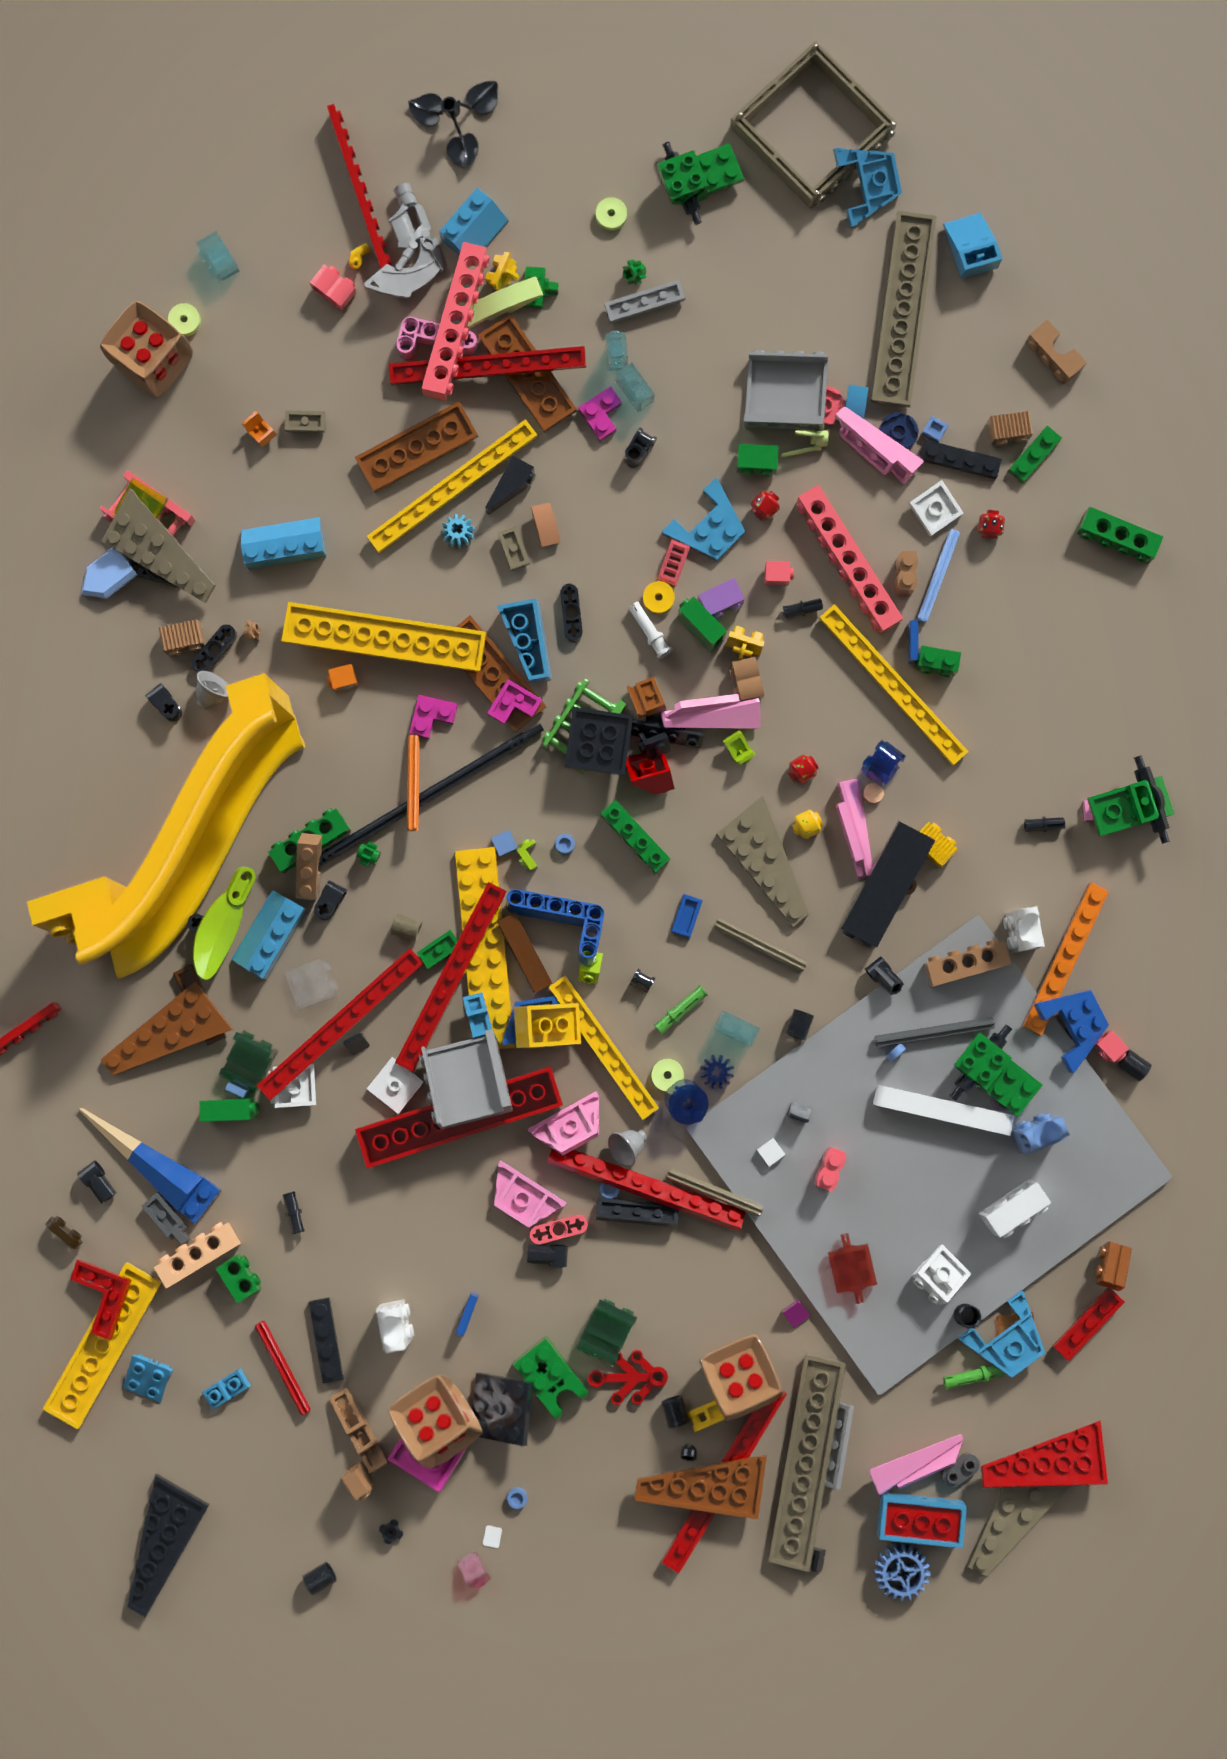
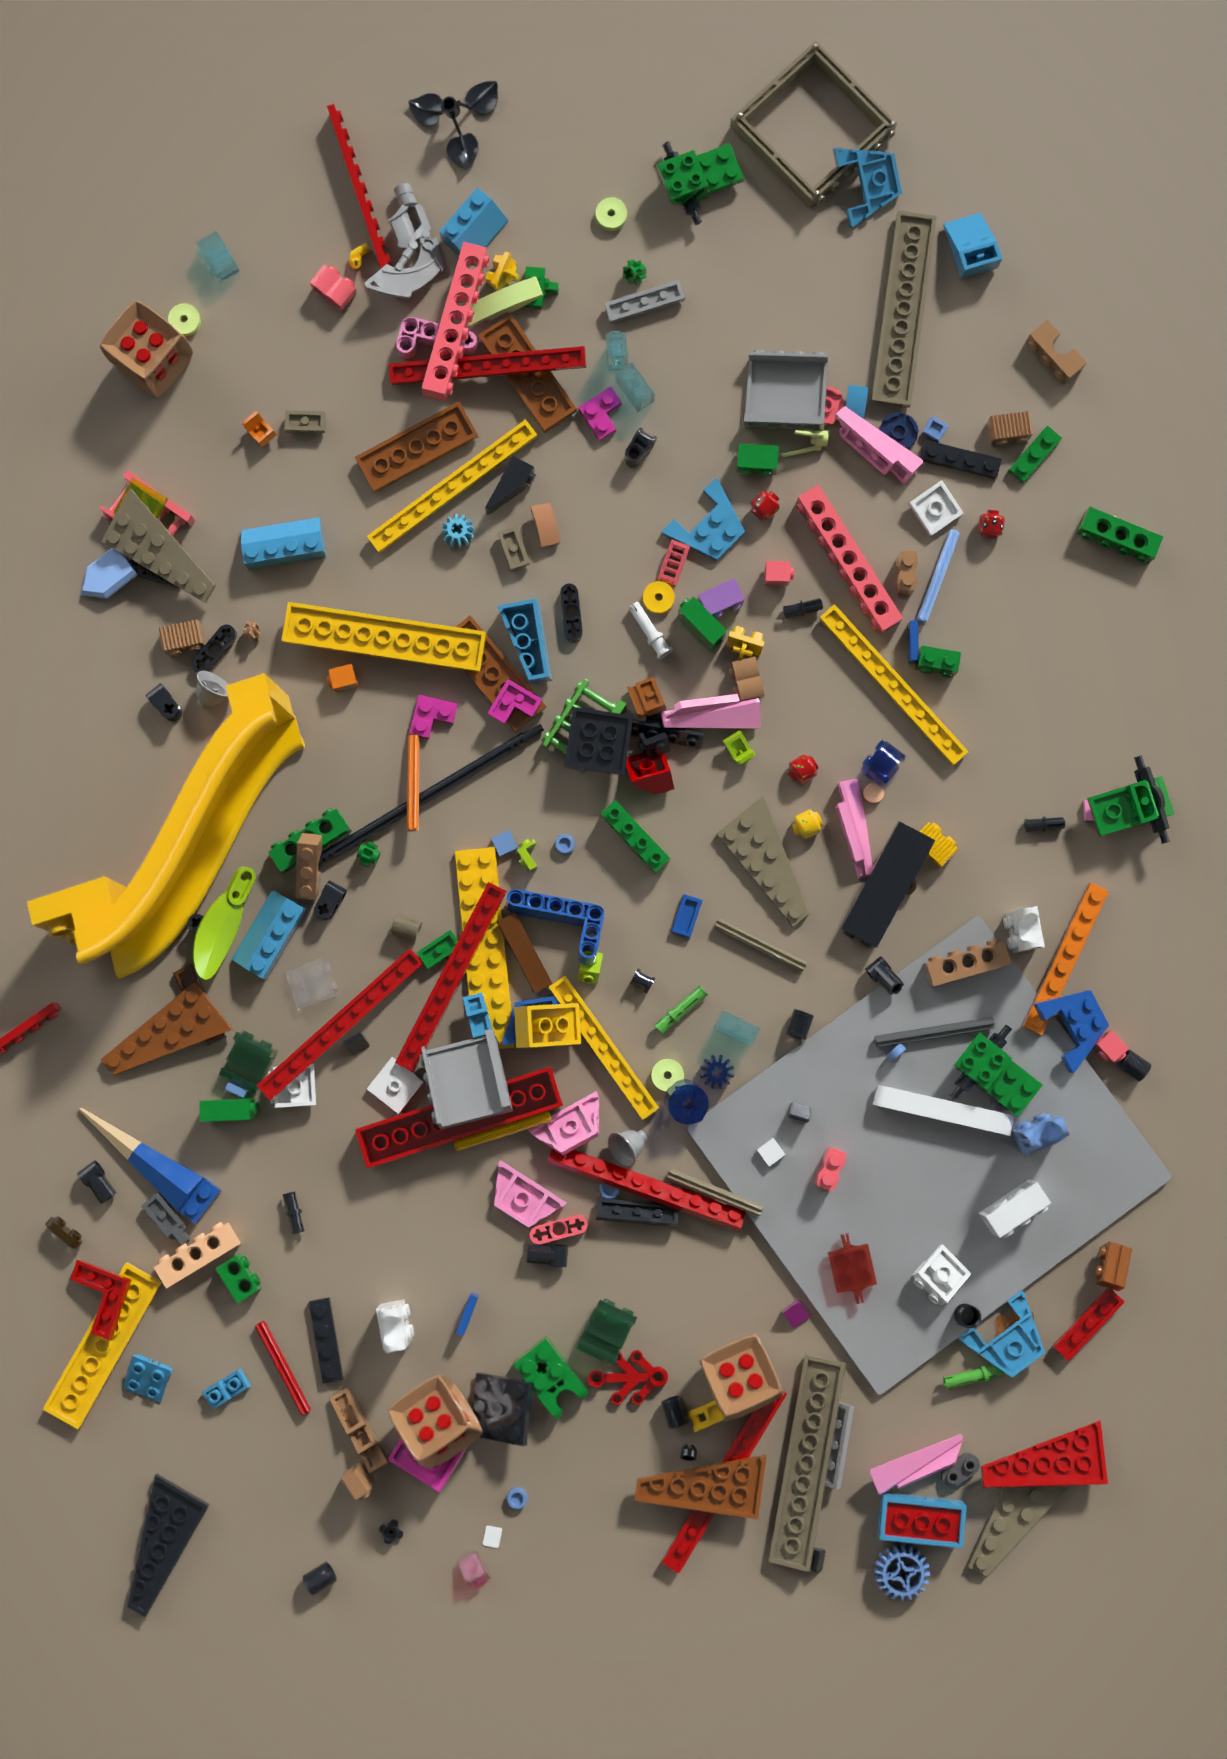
none -> yellow axle [454,1111,551,1151]

